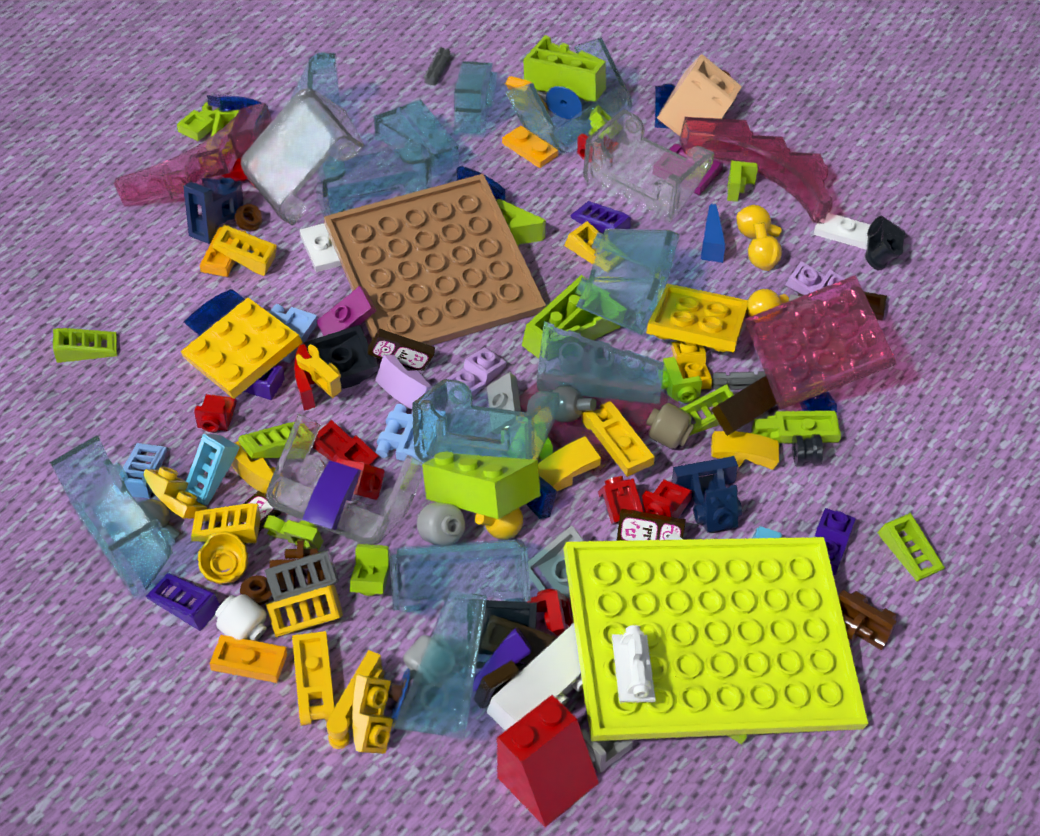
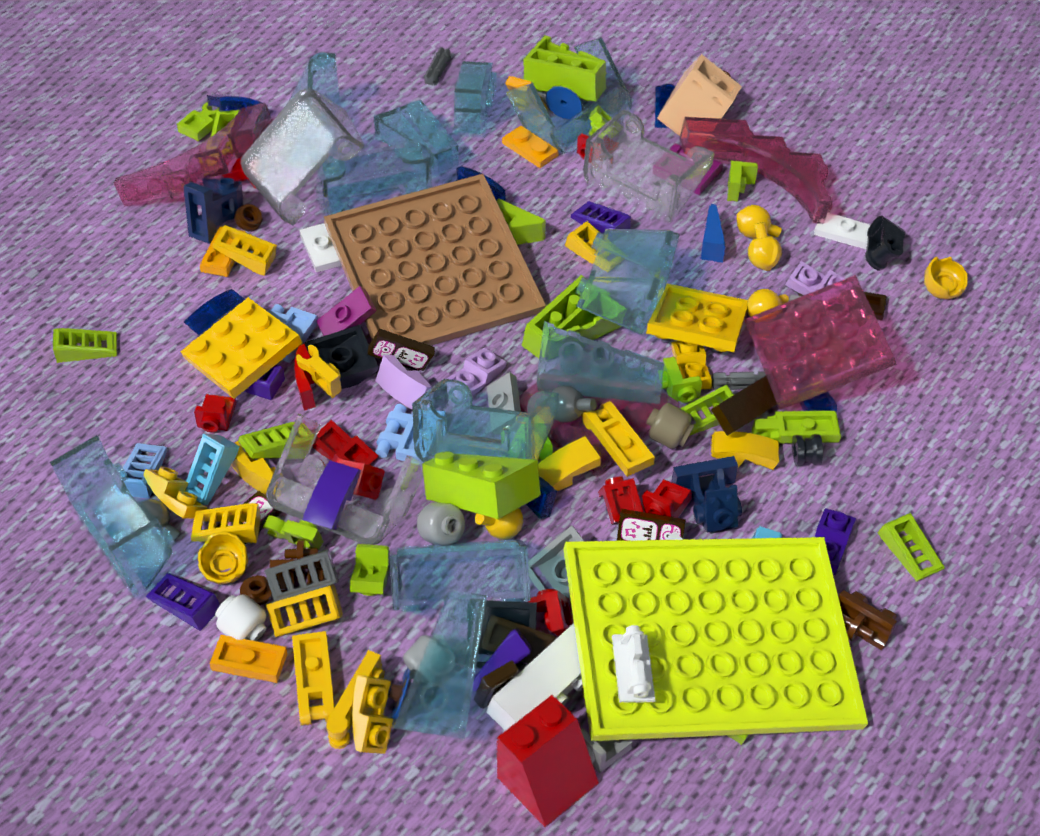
none -> yellow hair [924,256,968,299]

